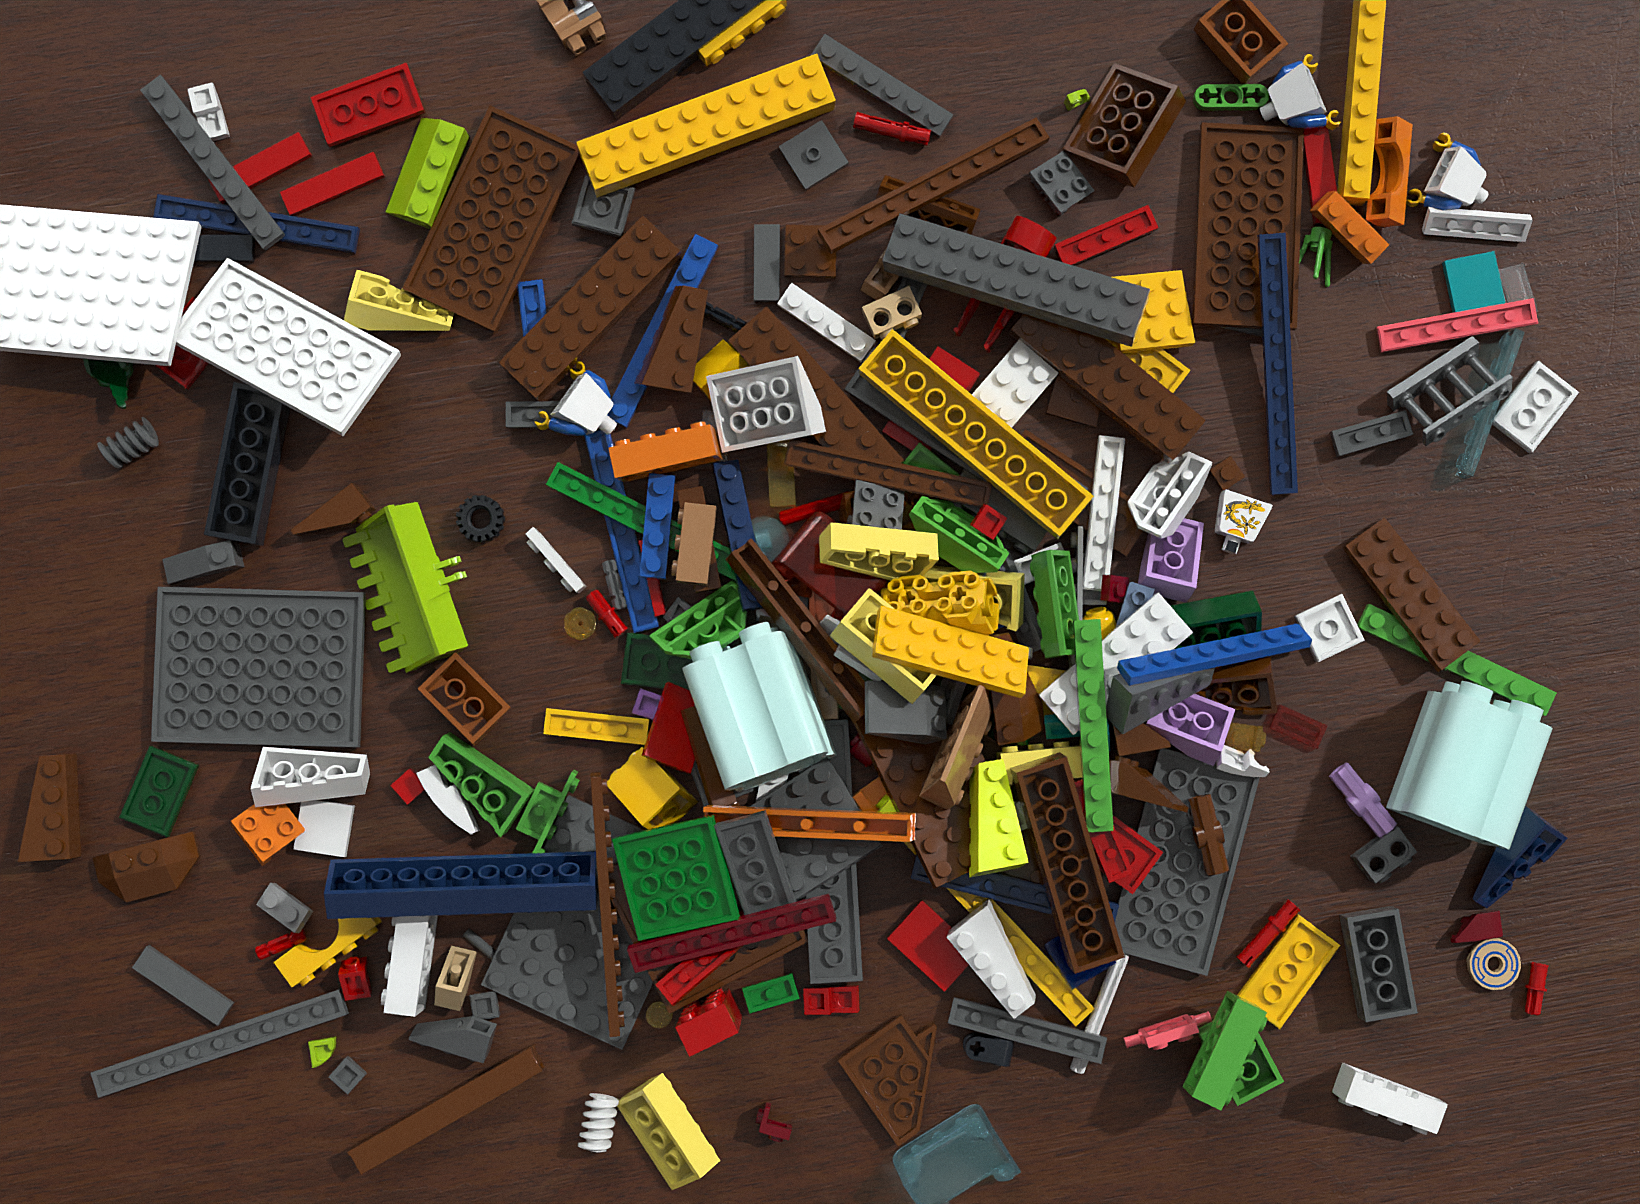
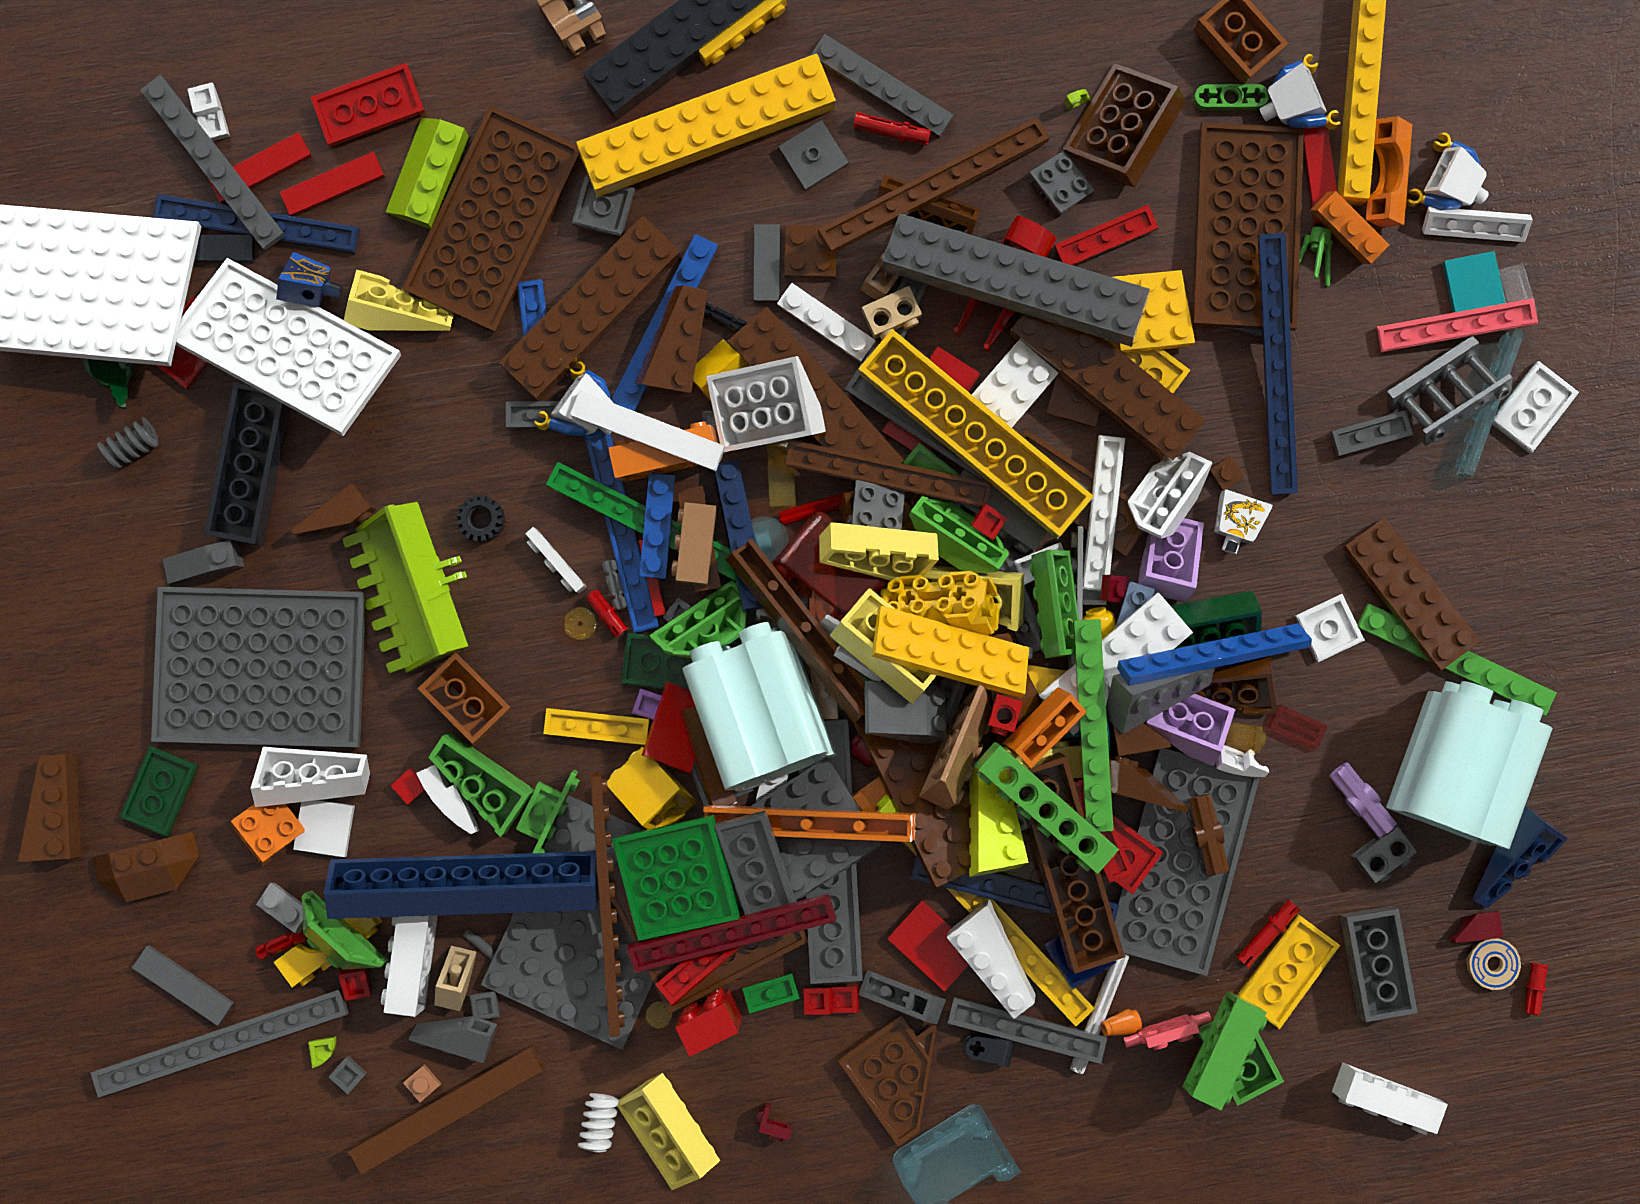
none -> dark blue torso [276,252,342,307]
none -> bright green wedge [302,890,389,969]
none -> nougat plate [403,1064,442,1102]
none -> white tile [570,391,725,471]
none -> dark grey slope [858,970,946,1024]
none -> bright green brick [974,742,1119,874]
none -> red brick [987,694,1023,736]
none -> orange brick [1003,687,1087,768]
none -> orange cone [1101,1009,1142,1037]

